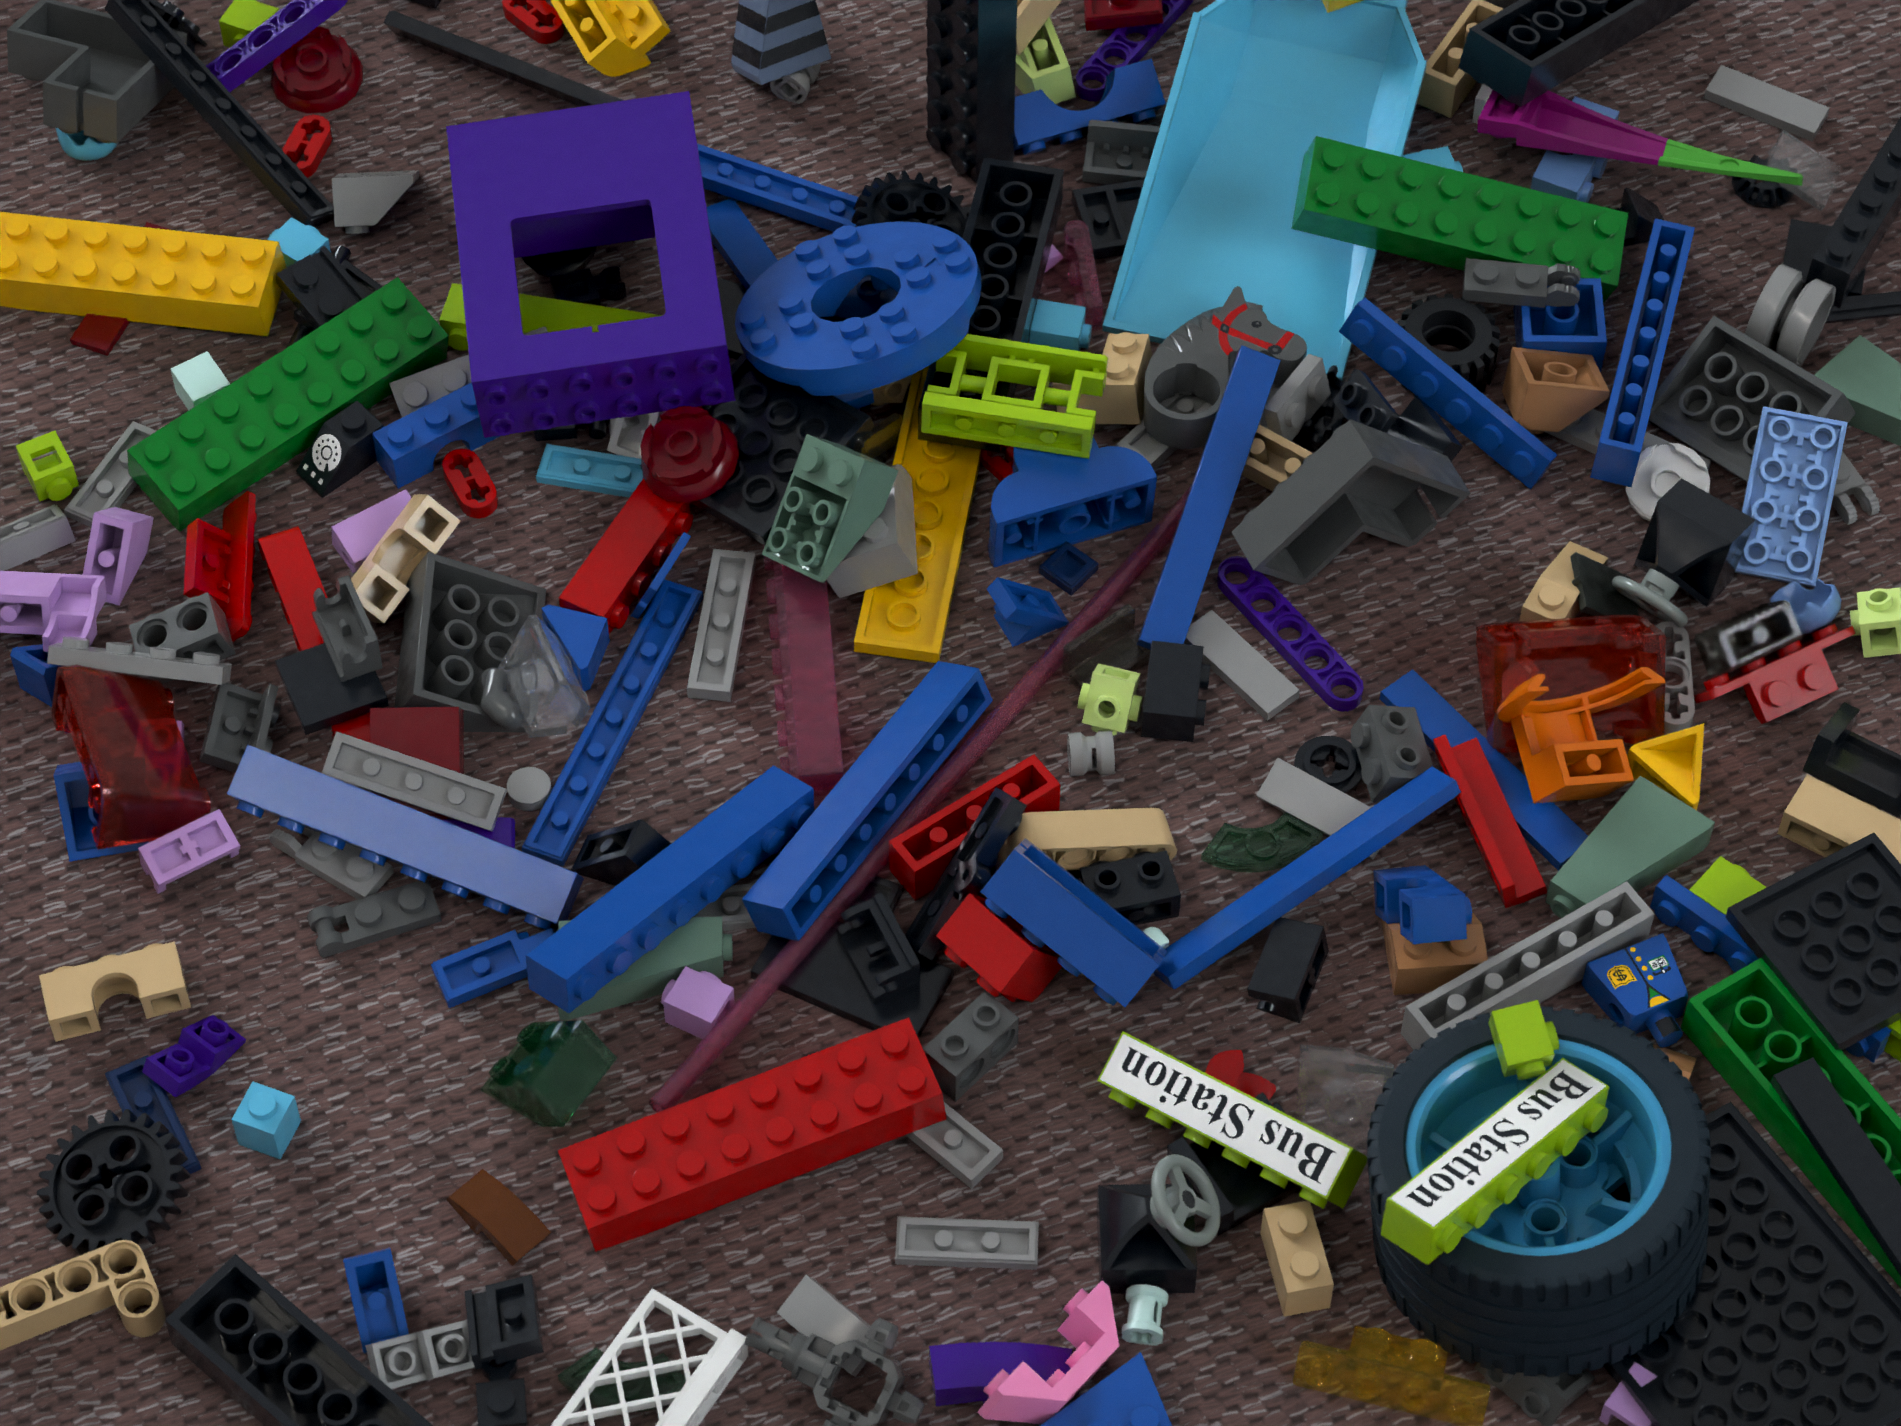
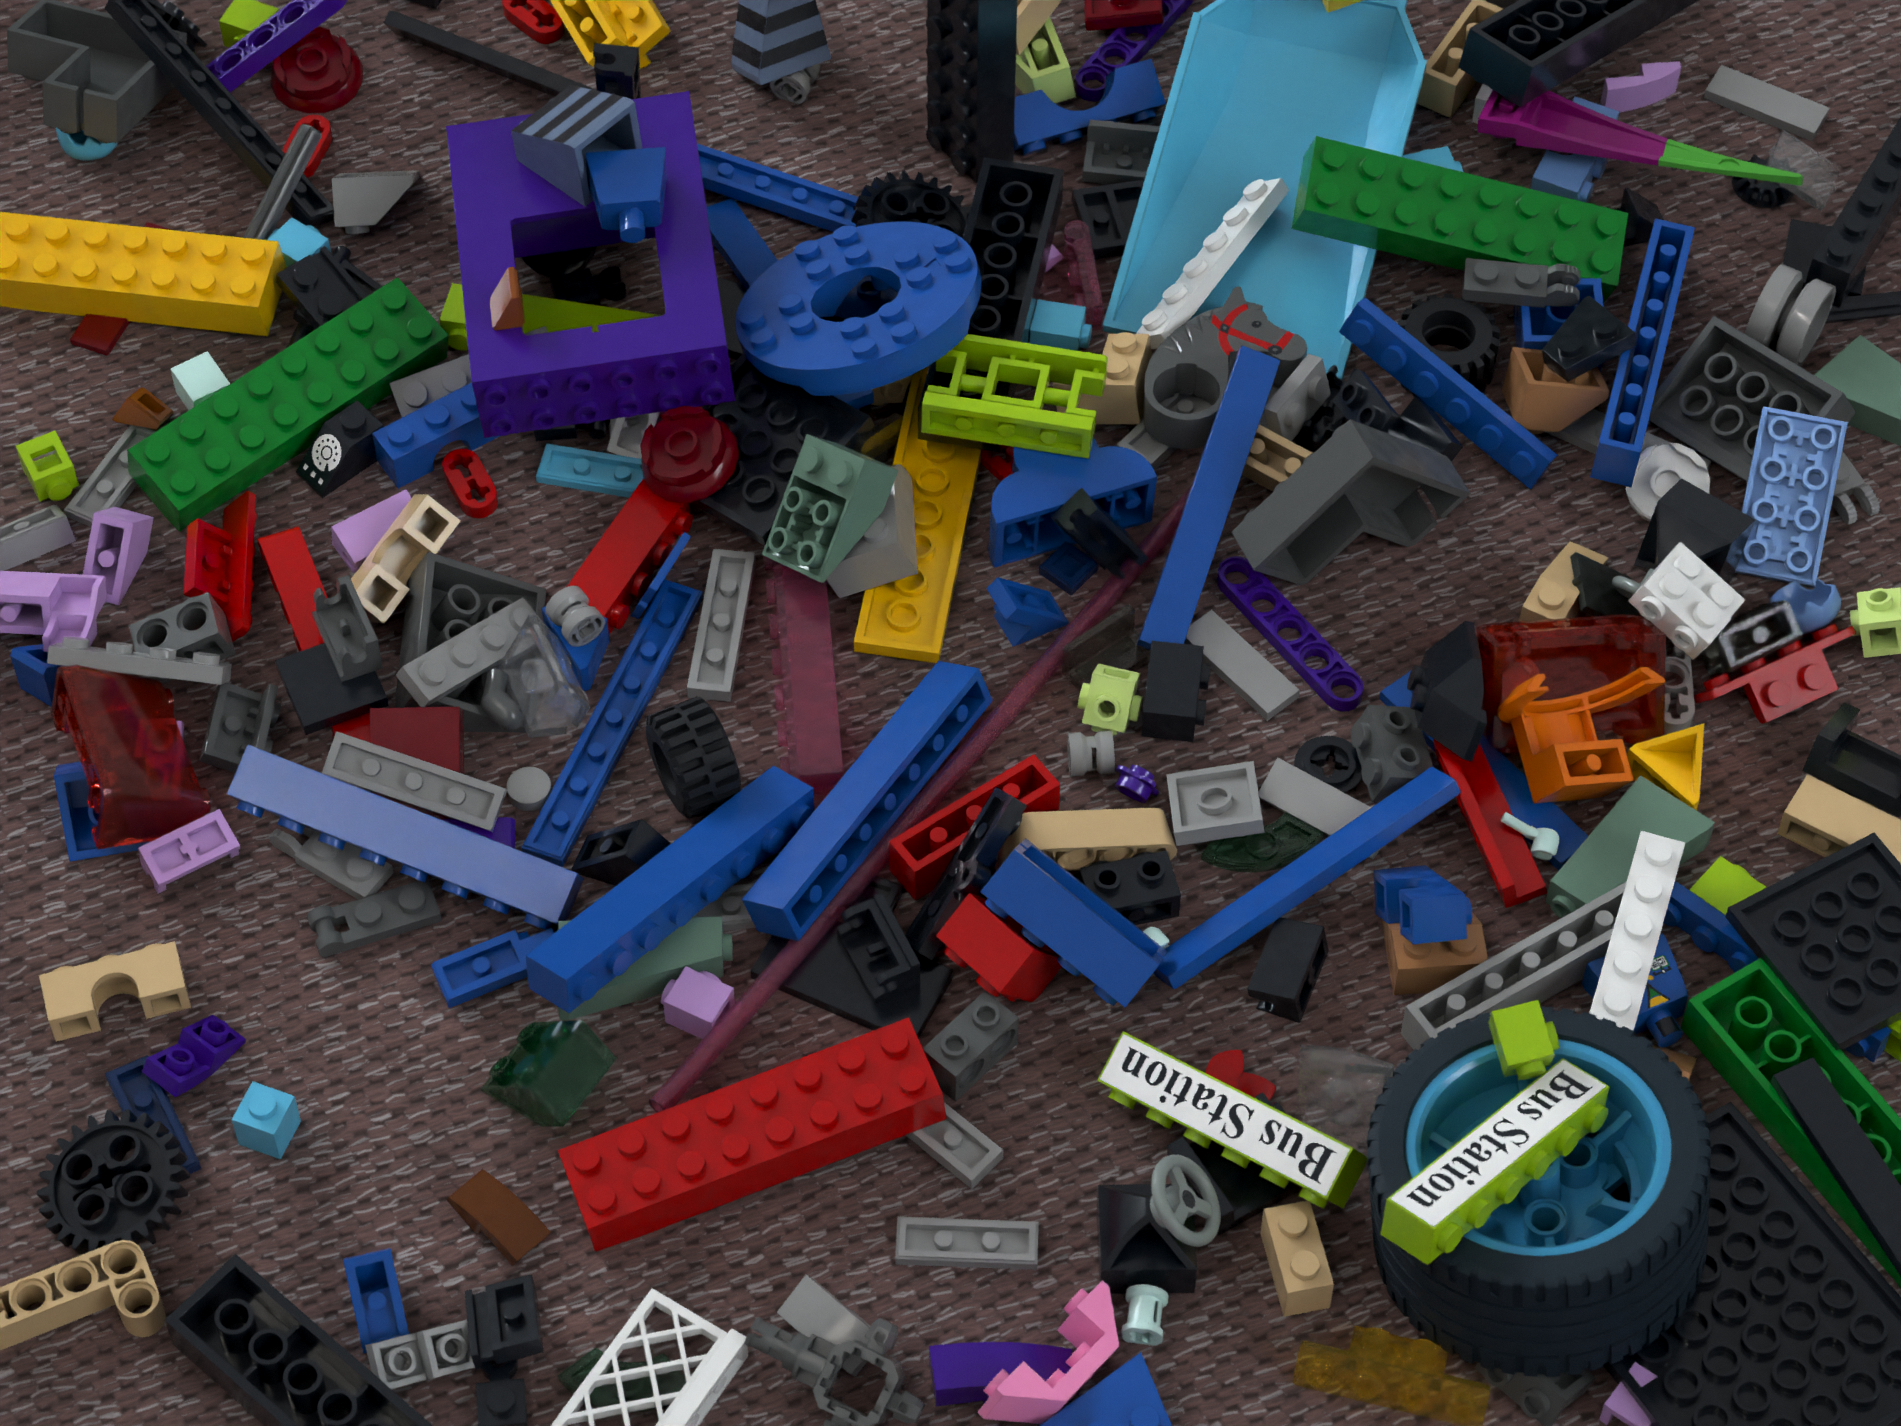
none -> dark orange slope [112,387,174,429]
none -> dark grey axle [243,124,322,240]
none -> light grey plate [396,597,549,707]
none -> dark orange slope [490,267,525,330]
none -> sand blue slope [511,85,642,207]
none -> light grey wheel [545,585,605,647]
none -> blue torso [586,147,667,243]
none -> black hinge [593,43,641,99]
none -> black tyre [646,696,741,819]
none -> black hinge [1051,488,1149,579]
none -> dark purple plate [1115,764,1159,803]
none -> white plate [1136,178,1290,349]
none -> light grey plate [1166,761,1265,846]
none -> black wedge [1407,621,1487,762]
none -> light aqua hand [1500,812,1559,860]
none -> black wing [1542,296,1637,382]
none -> white plate [1589,831,1685,1031]
none -> lavender slope [1600,61,1681,112]
none -> white plate [1628,541,1745,660]

